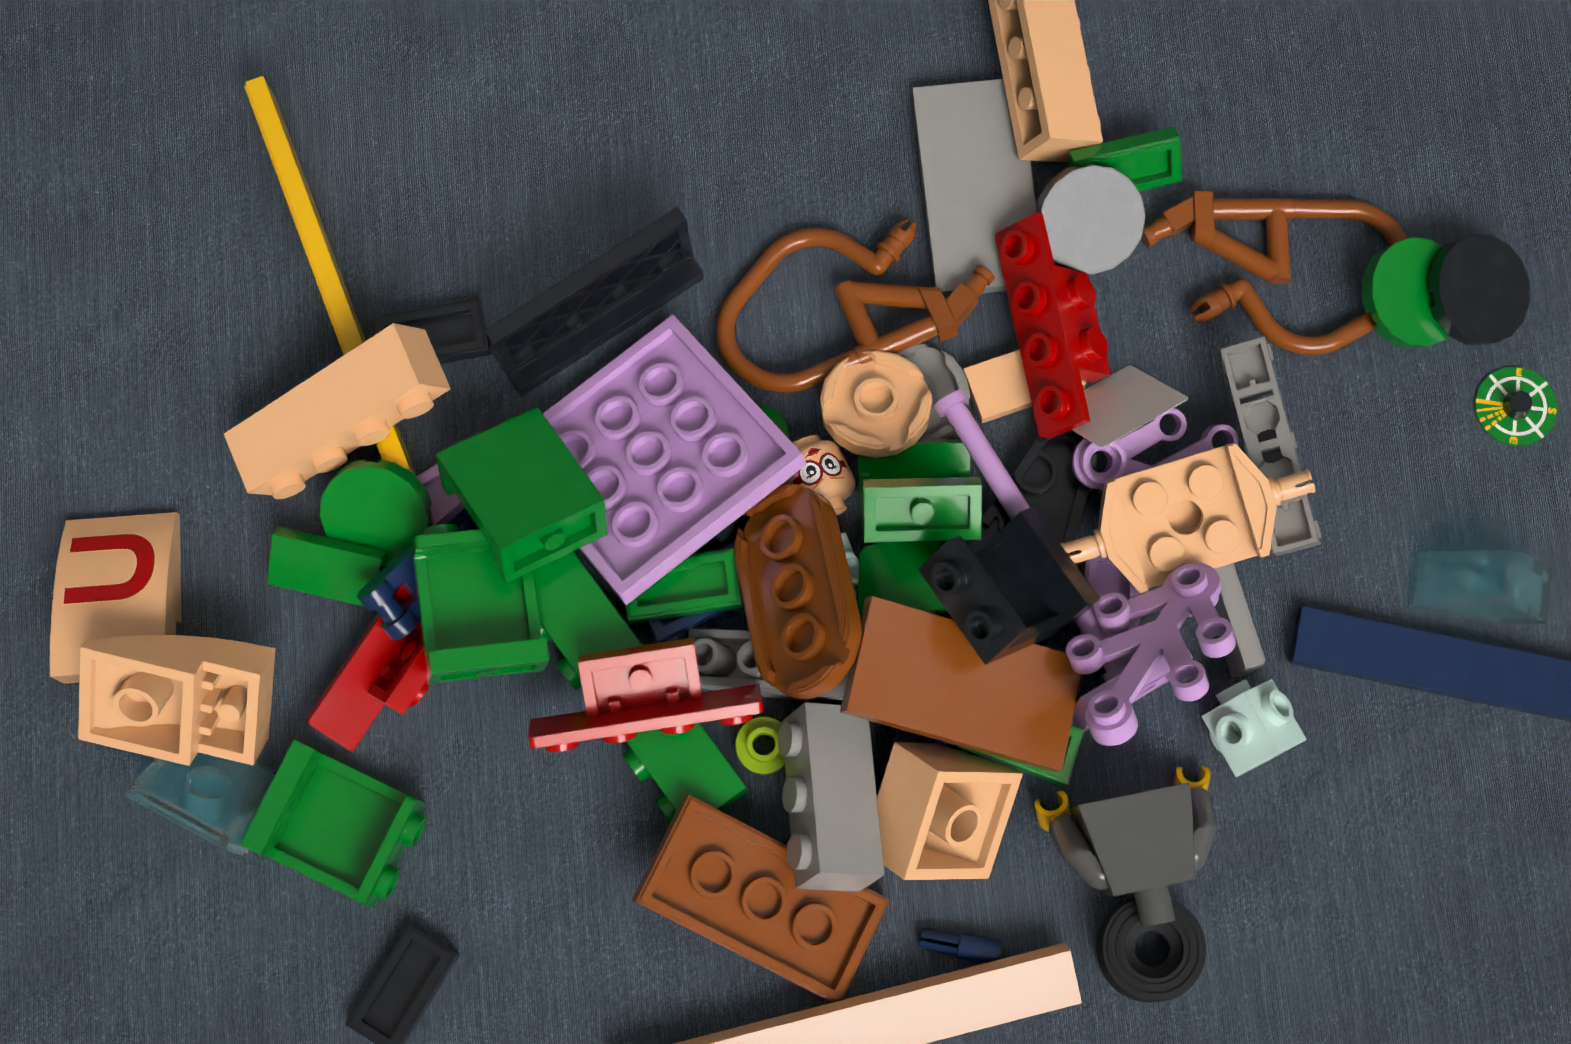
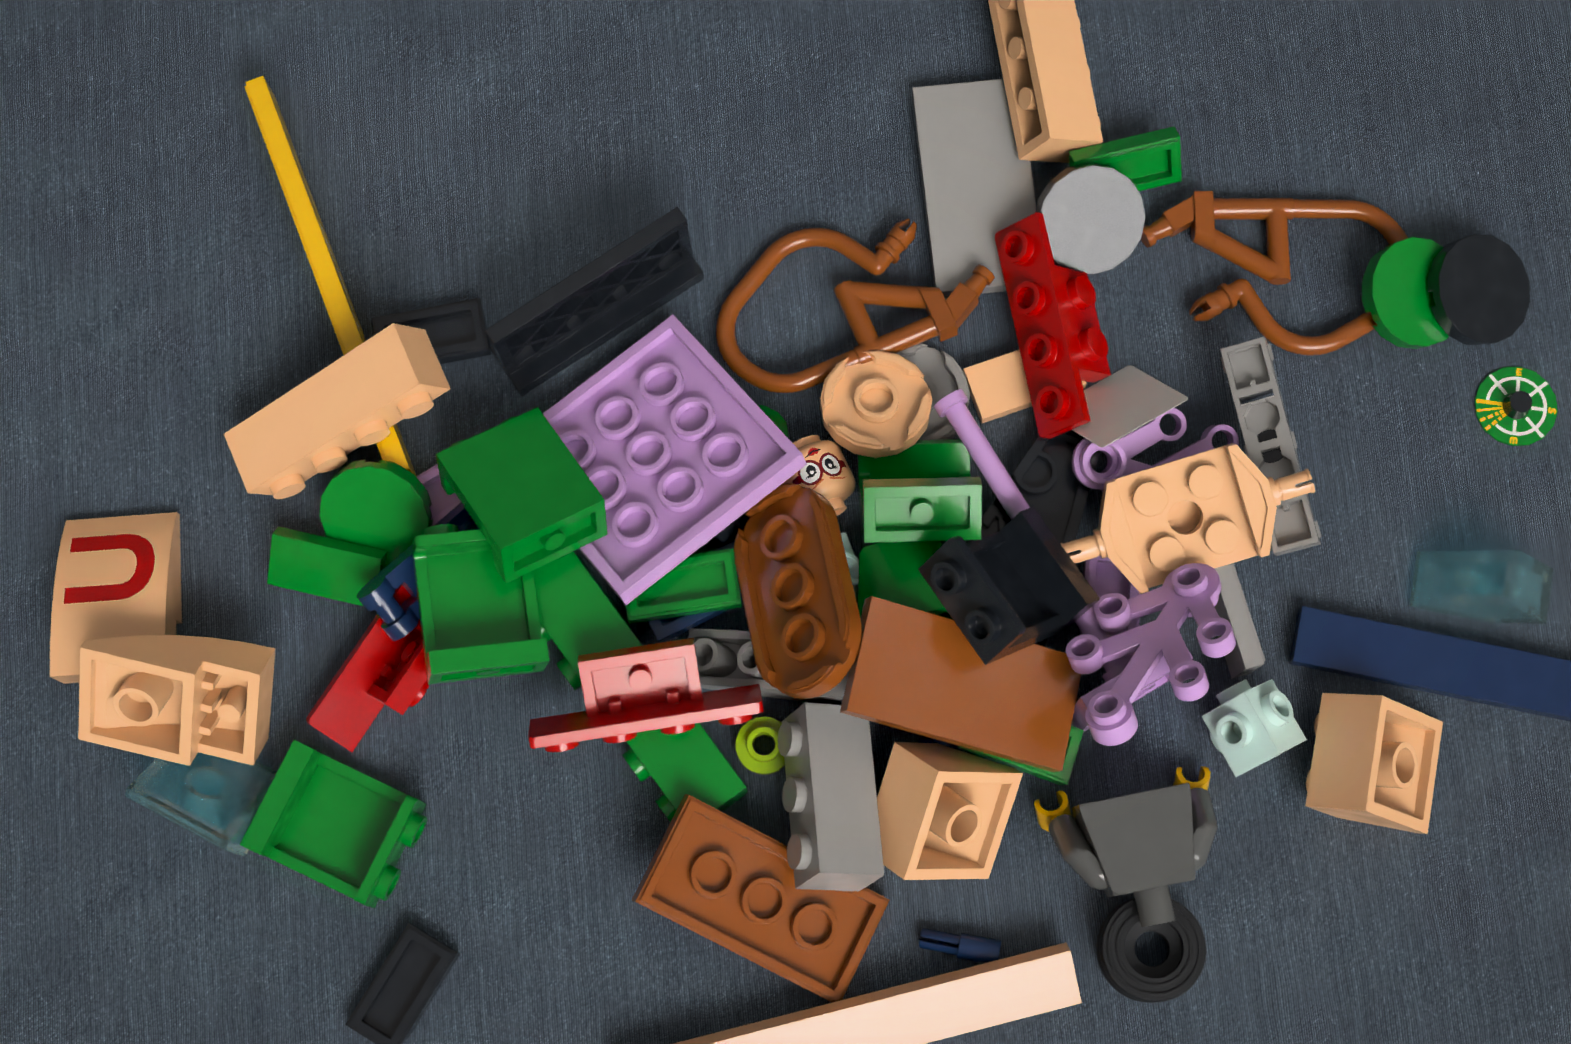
none -> light nougat slope [1305,693,1443,834]

